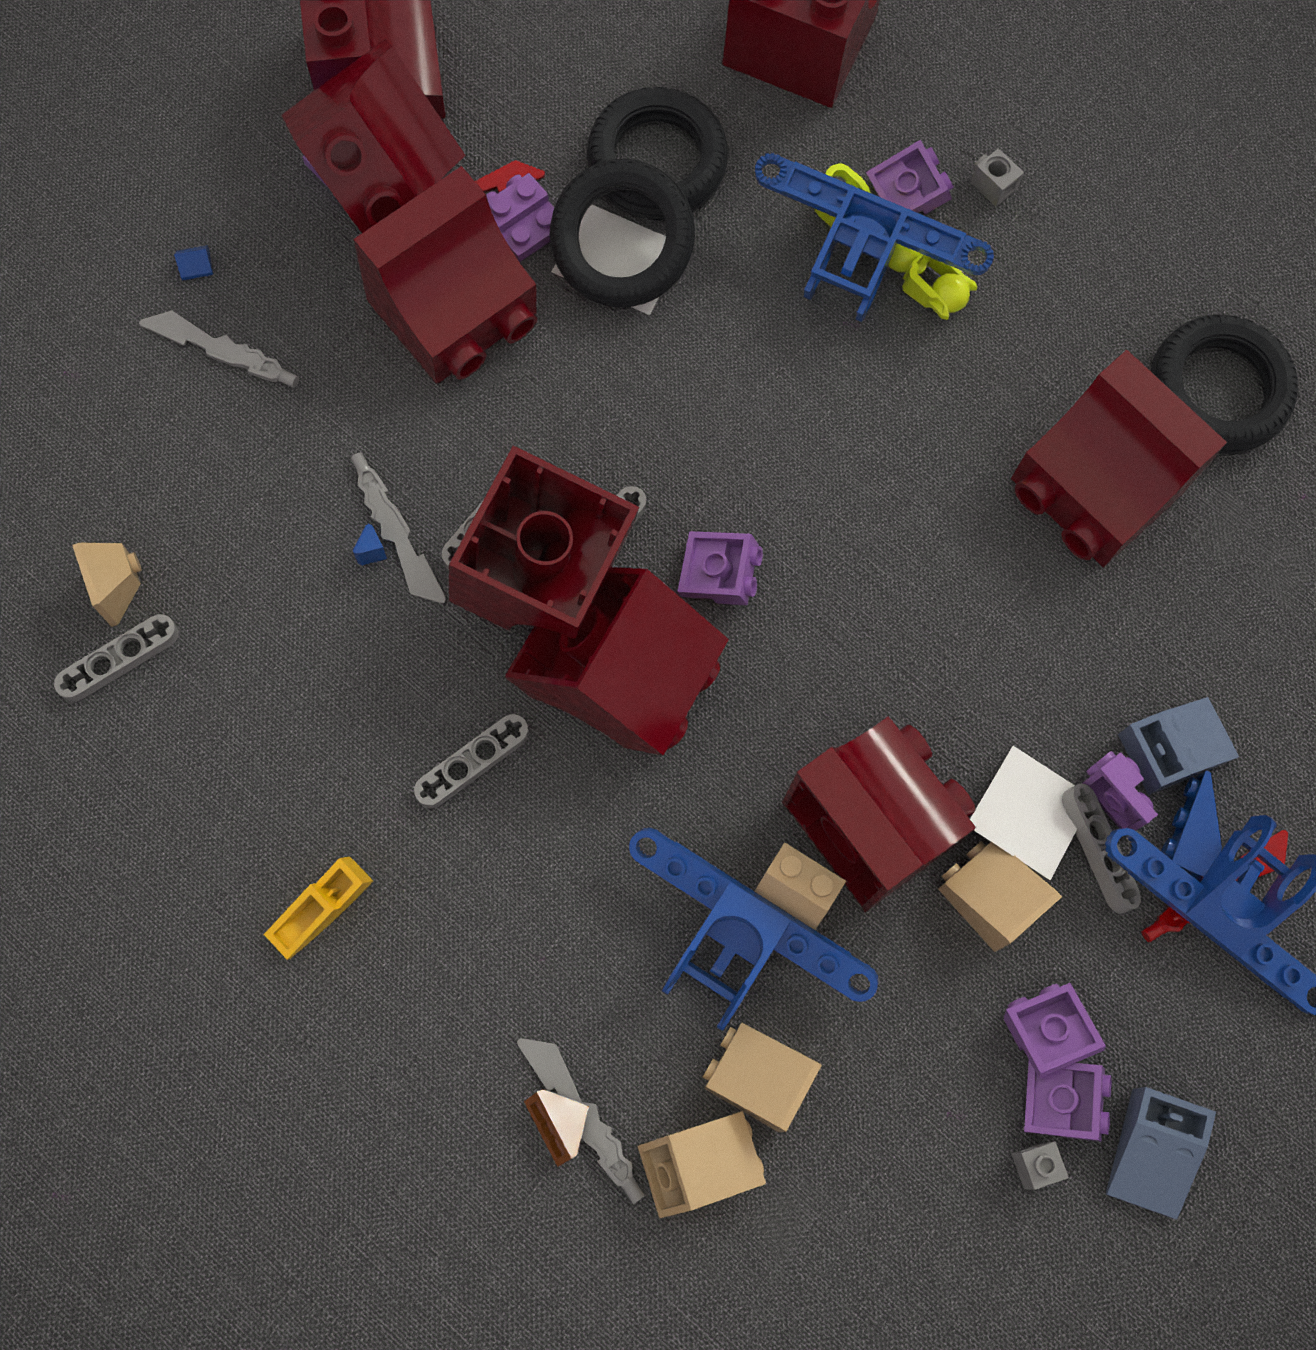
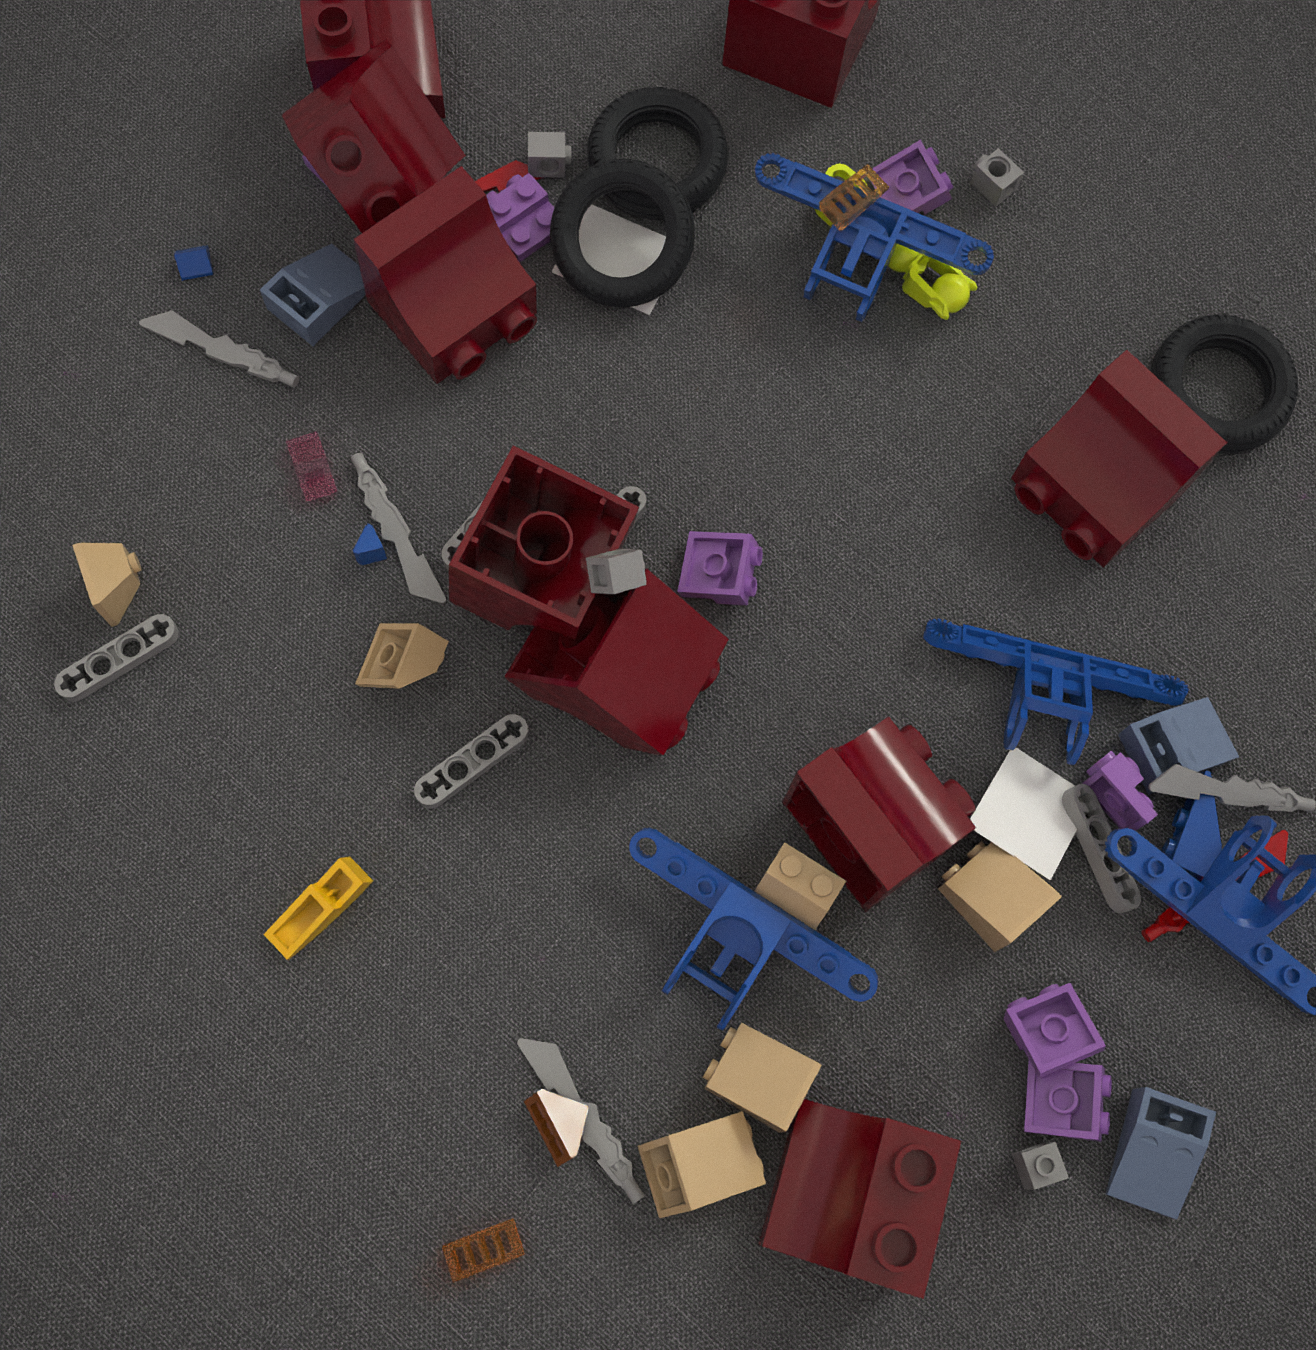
none -> sand blue slope [260,243,366,346]
none -> clear pink slope [286,431,338,502]
none -> tan slope [355,623,449,689]
none -> clear orange slope [442,1218,525,1283]
none -> light grey brick [528,132,571,178]
none -> light grey brick [586,549,647,594]
none -> dark red brick [758,1099,961,1299]
none -> clear orange slope [819,164,889,232]
none -> blue piece [923,619,1189,766]
none -> light grey sword [1148,764,1316,812]

